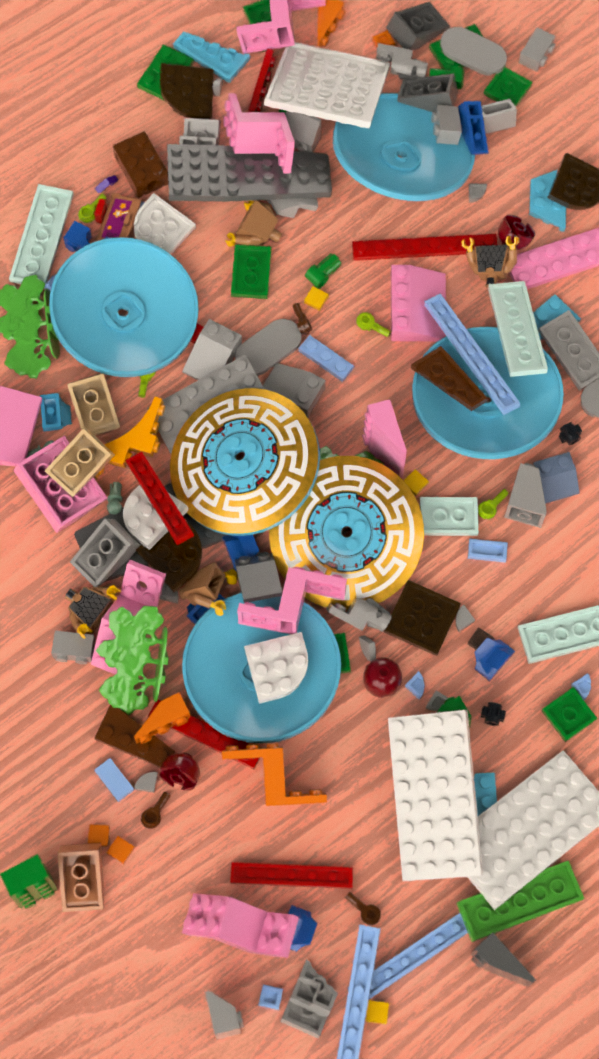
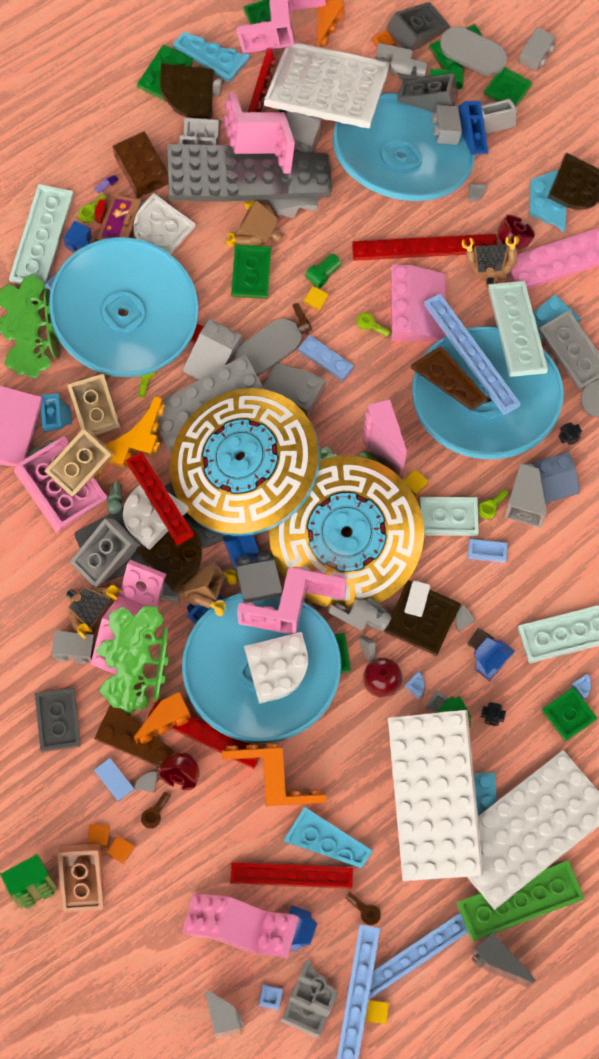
none -> dark grey plate [35,688,81,753]
none -> medium azure wing [283,807,373,868]
none -> white sticker [405,581,430,617]

